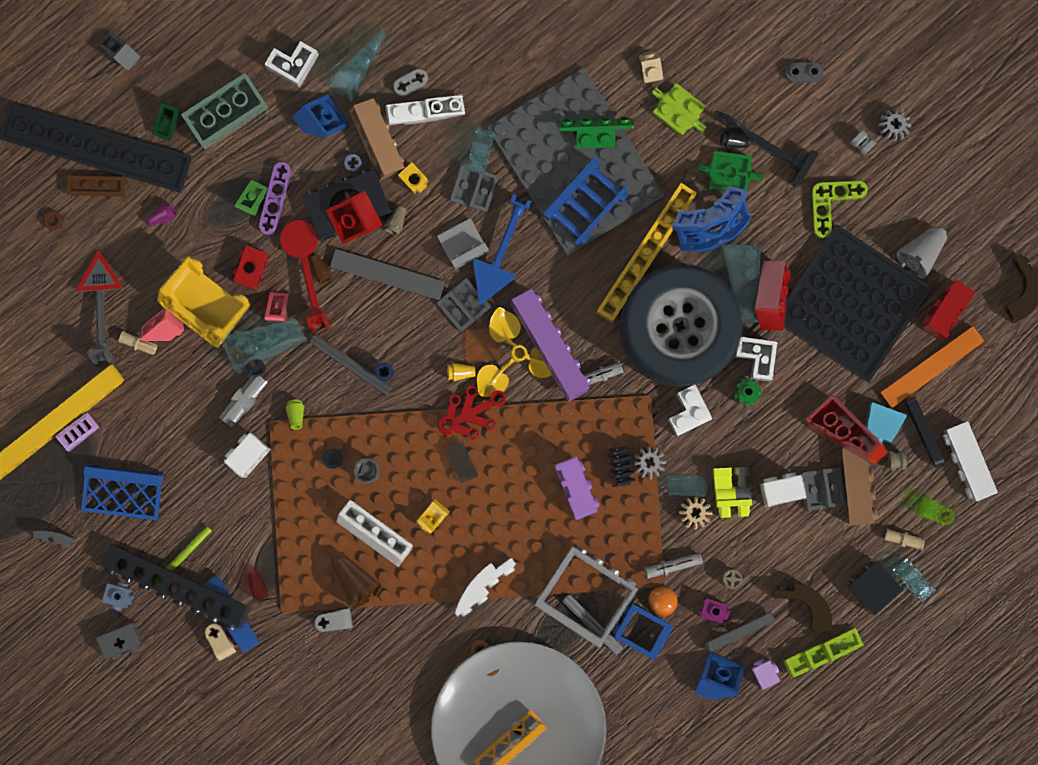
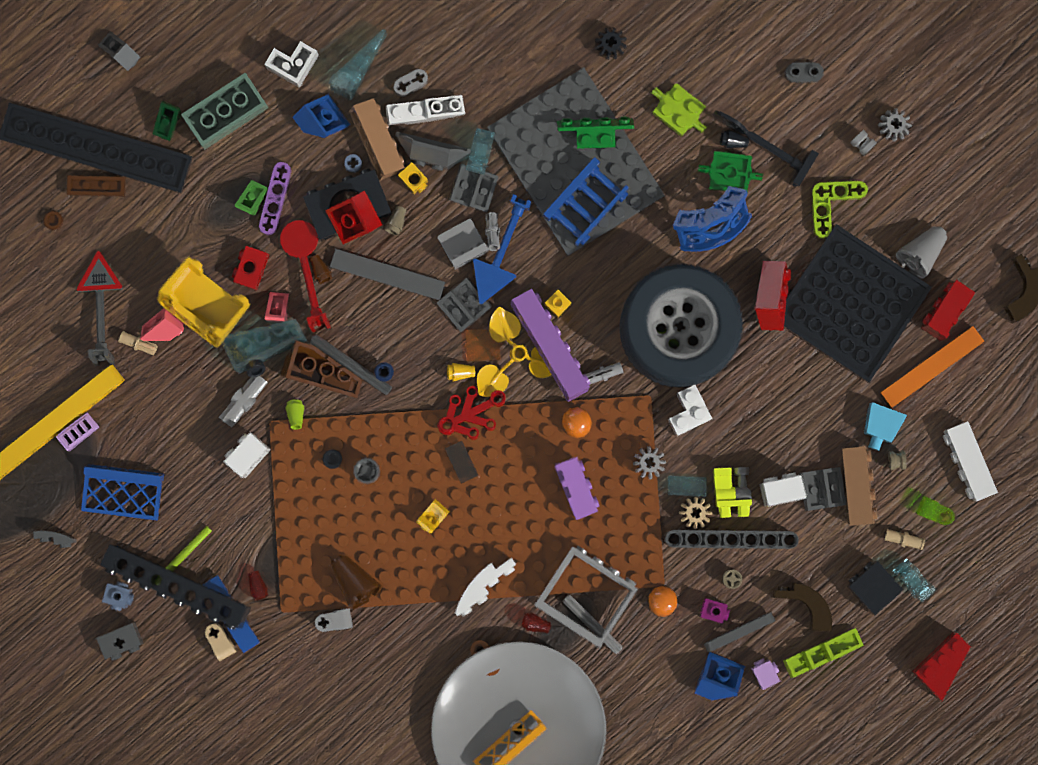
magenta cone [147,203,177,227] -> none
white brick [336,500,413,567] -> none
yellow brick [596,183,697,323] -> none
black piece [607,446,636,487] -> none
blue window [612,604,673,660] -> none
tan bracket [639,51,663,83] -> none
light grey pin [644,552,703,579] -> none
clear light blue wedge [720,244,761,324] -> none
green brick [733,378,762,406] -> none
white brick [734,337,777,381] -> none
red wedge [805,395,888,465] -> none
black beam [904,396,944,468] -> none
none -> reddish brown wedge [280,340,362,398]
none -> dark grey wedge [396,132,471,171]
none -> light grey pin [485,212,500,251]
none -> clear red cone [521,613,551,634]
none -> yellow brick [544,290,572,318]
none -> orange hair [562,407,592,438]
none -> black gear [595,27,627,60]
none -> dark grey beam [664,530,799,549]
none -> red wedge [912,632,970,701]

